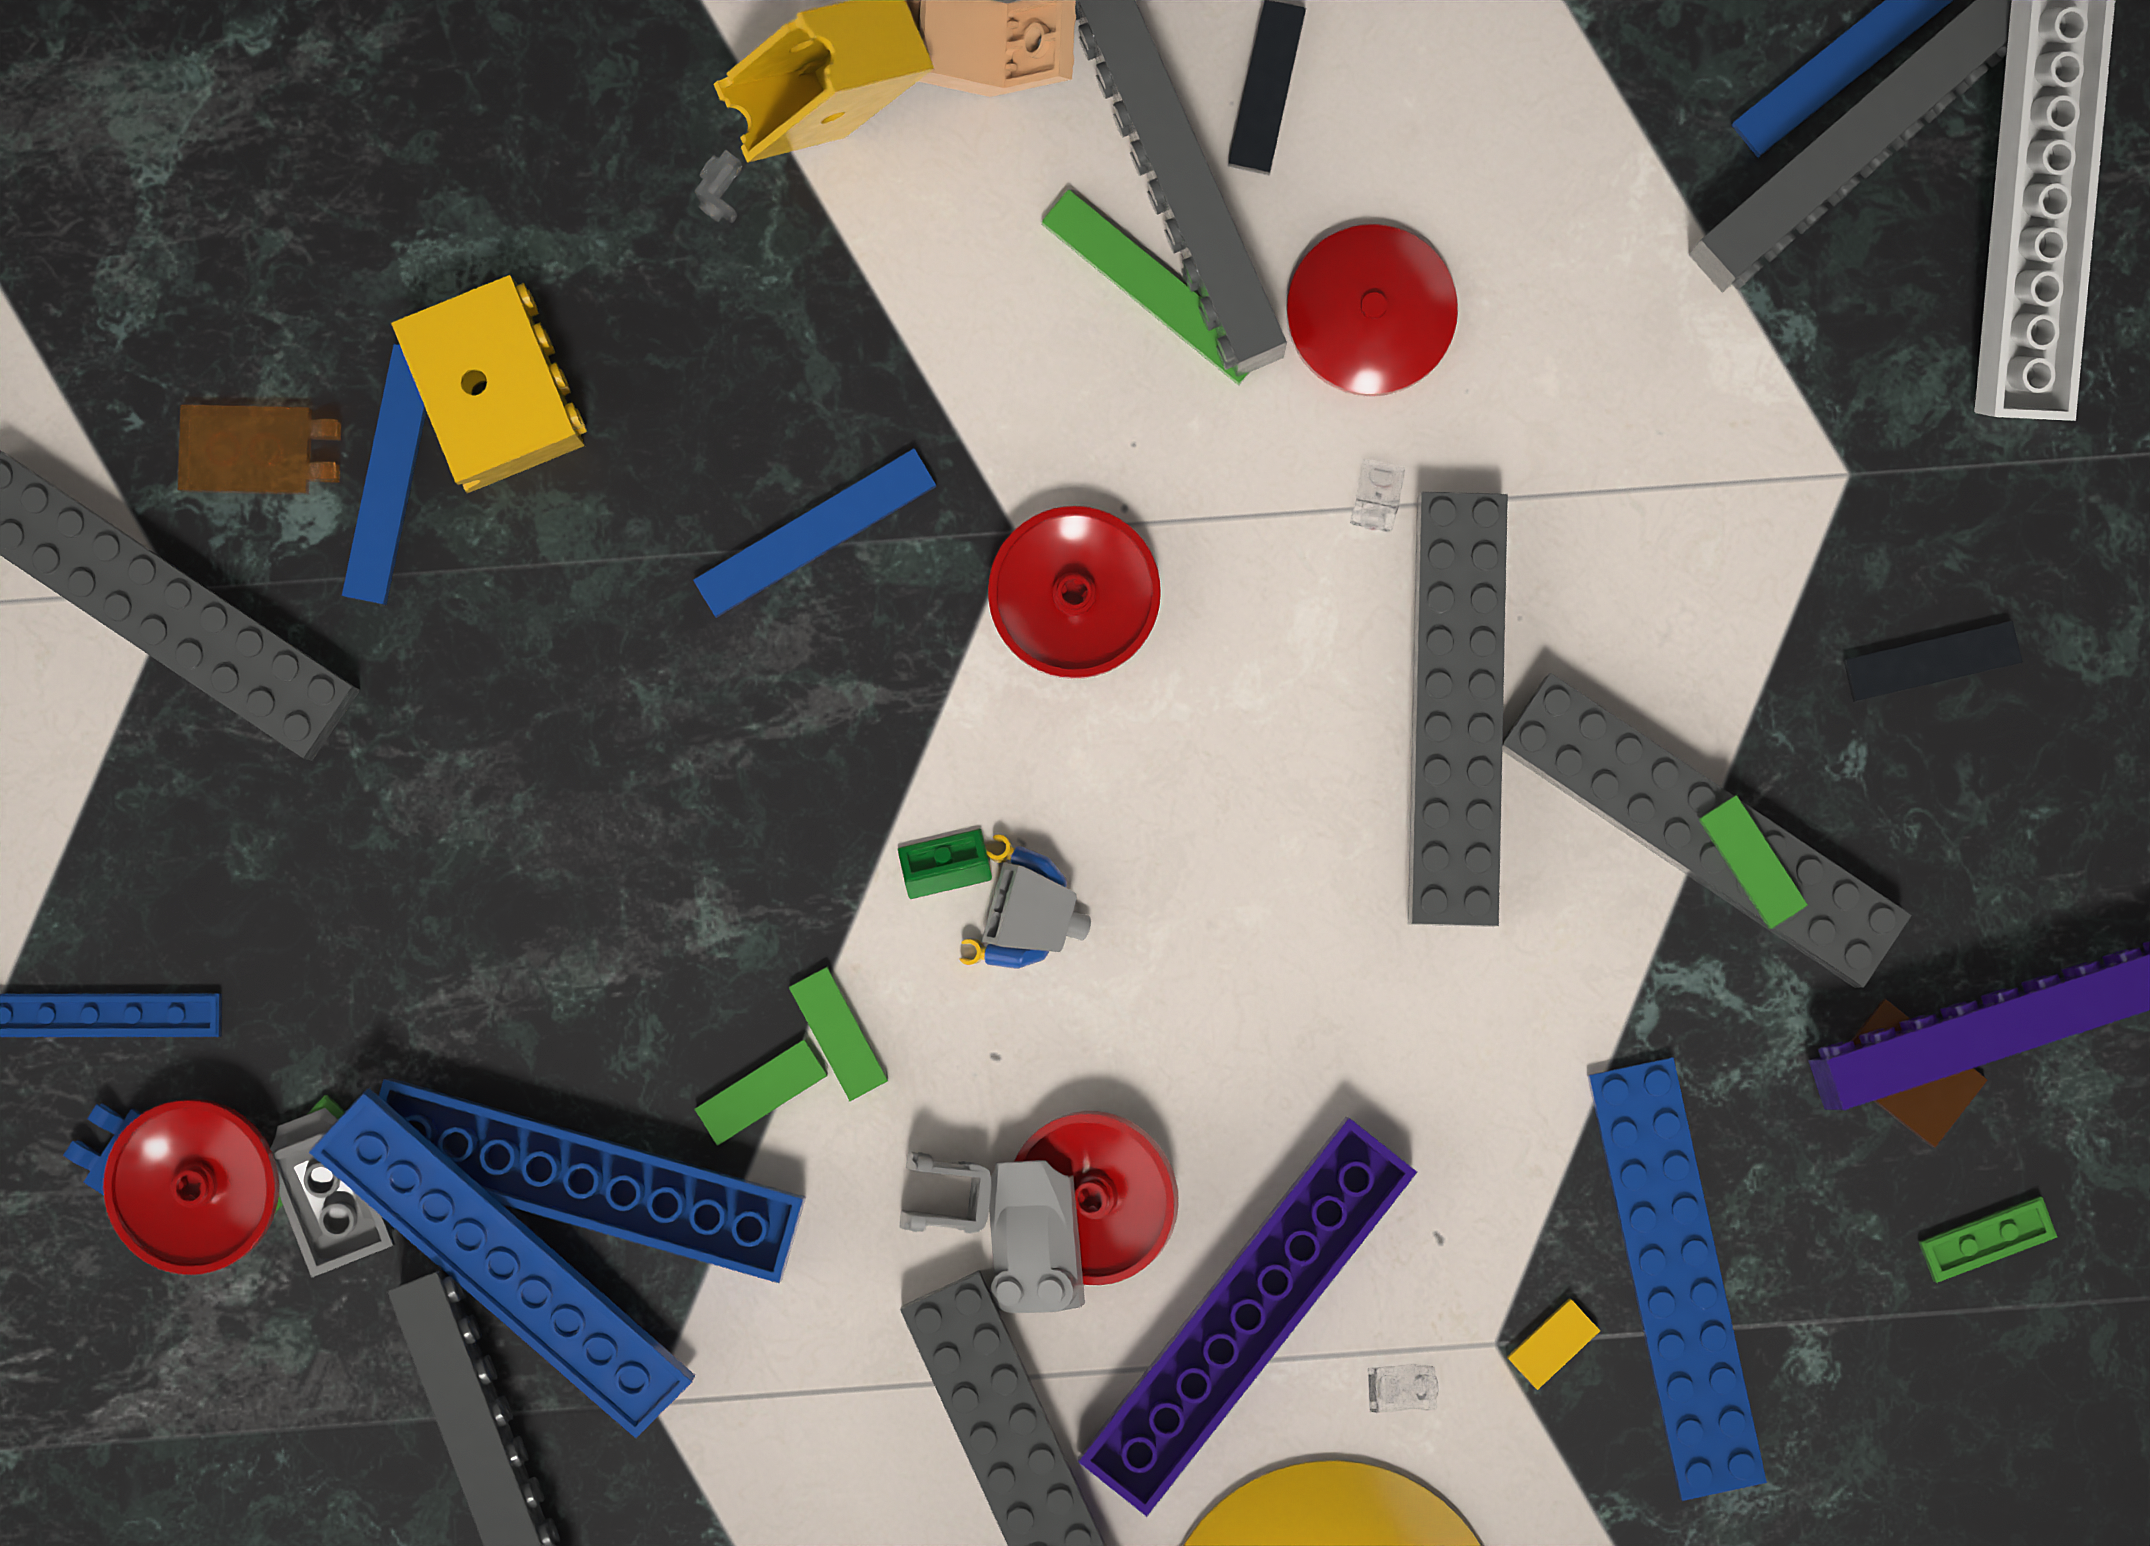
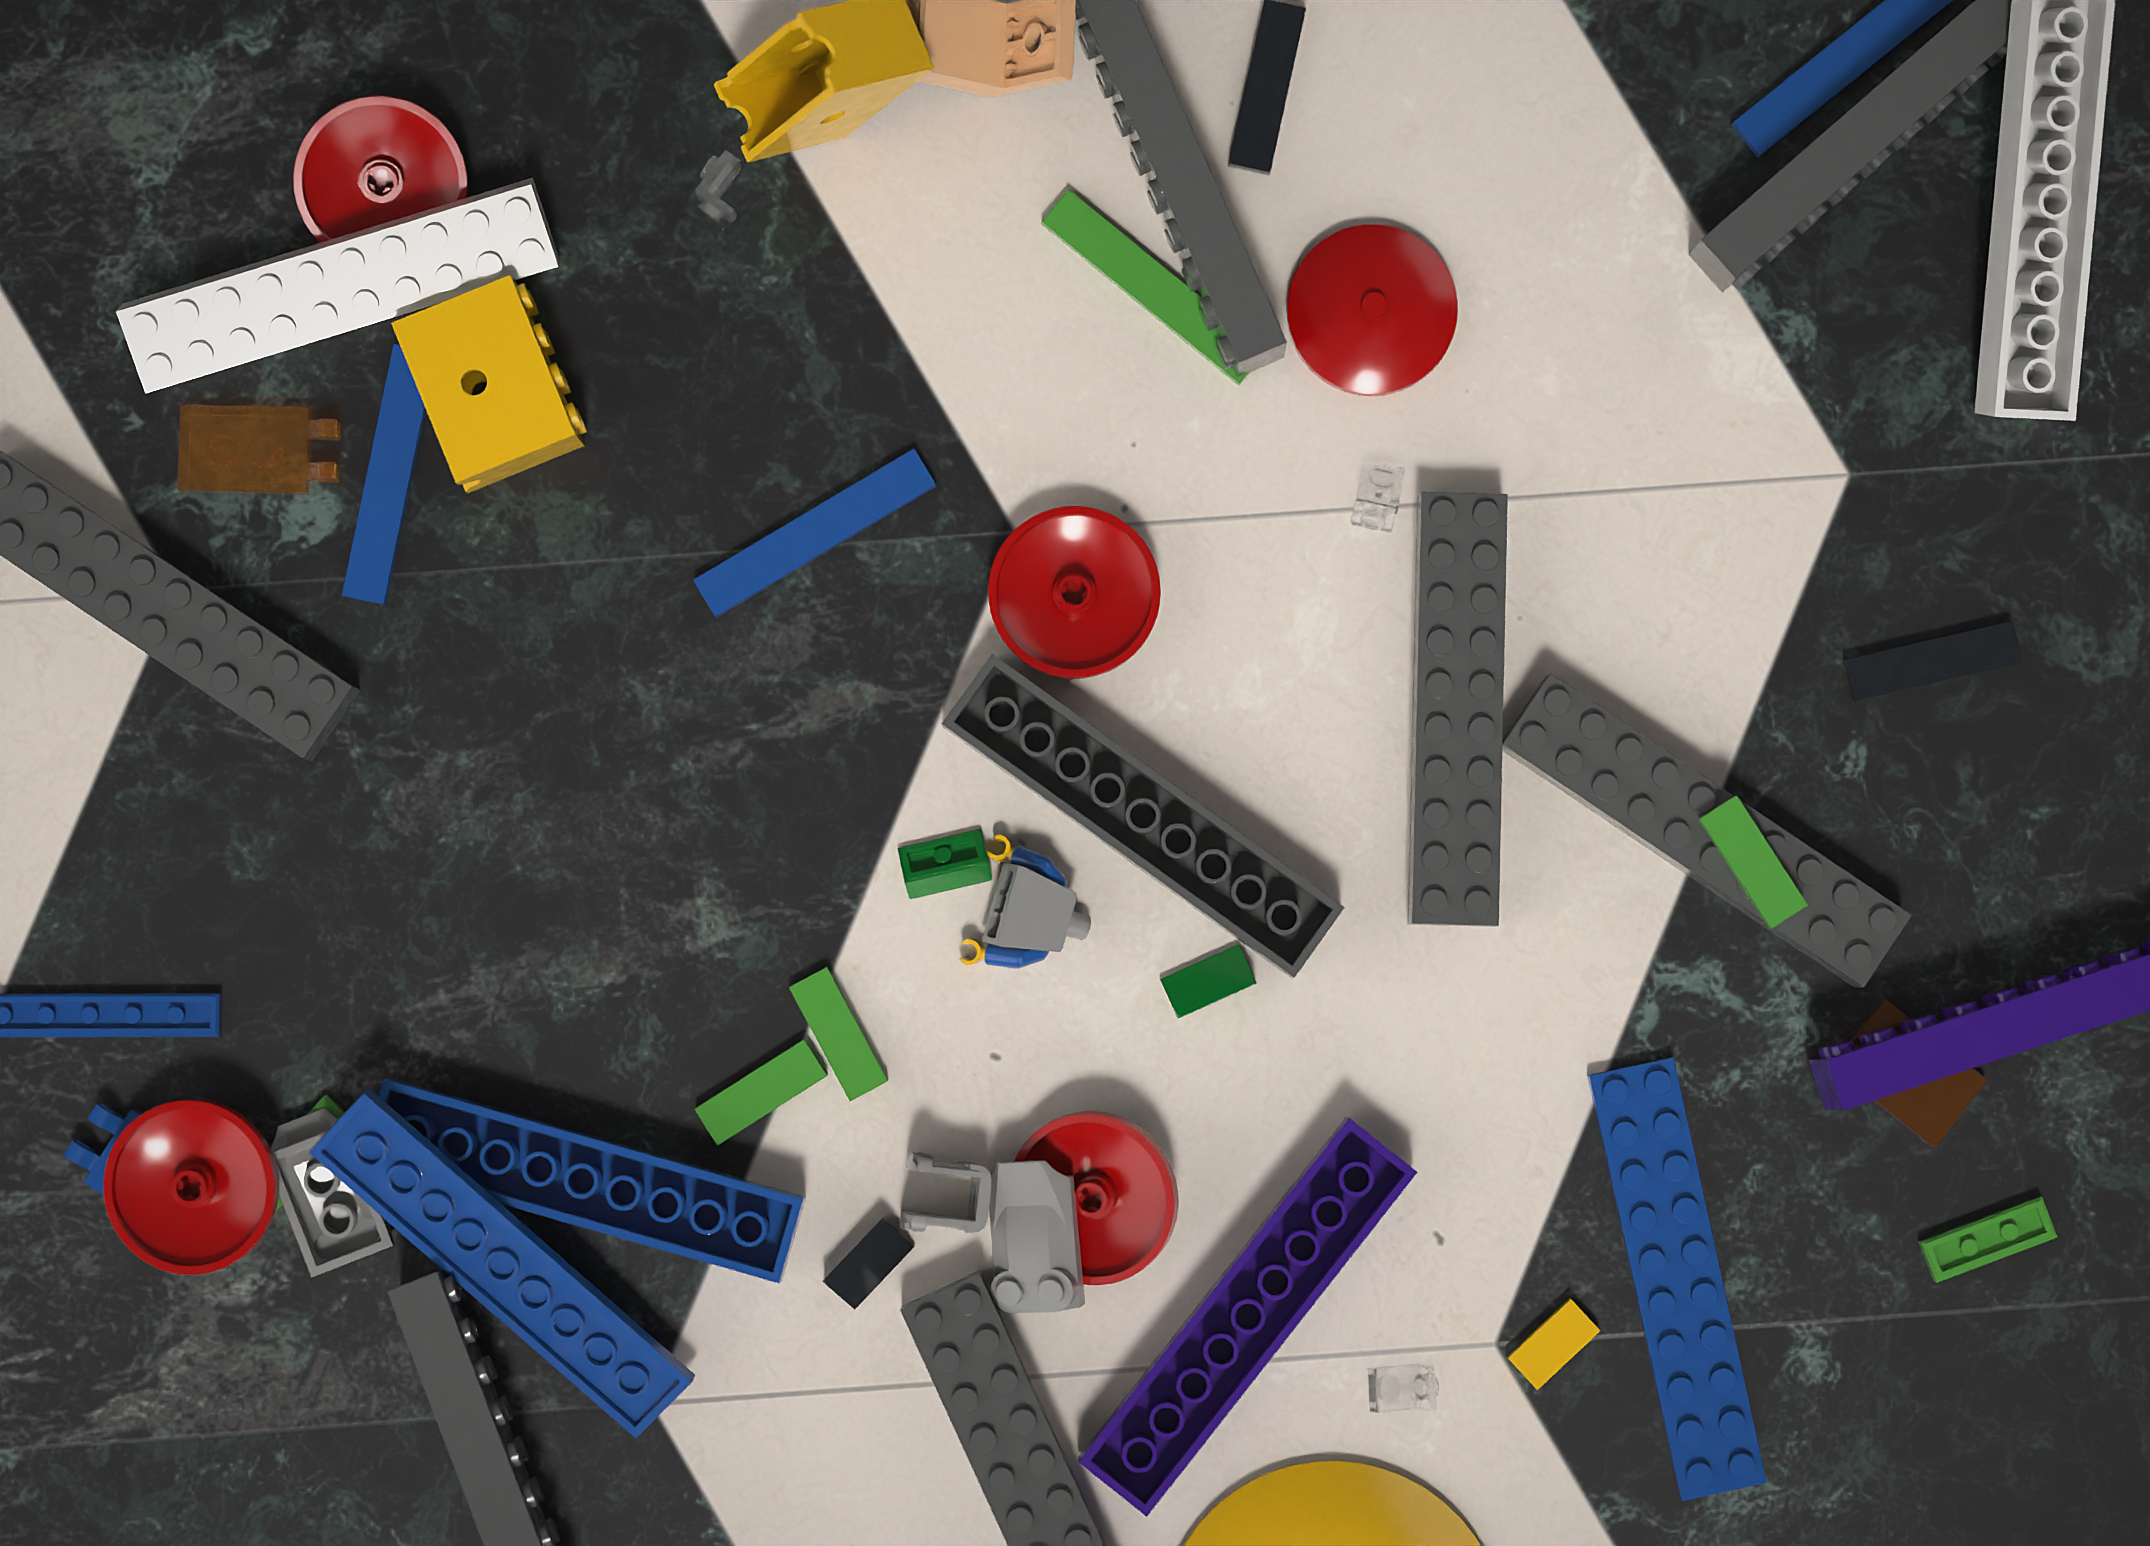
none -> white brick [116,178,559,394]
none -> red dish [293,94,468,243]
none -> black slope [823,1217,915,1310]
none -> dark grey brick [942,654,1345,978]
none -> green slope [1160,944,1257,1019]

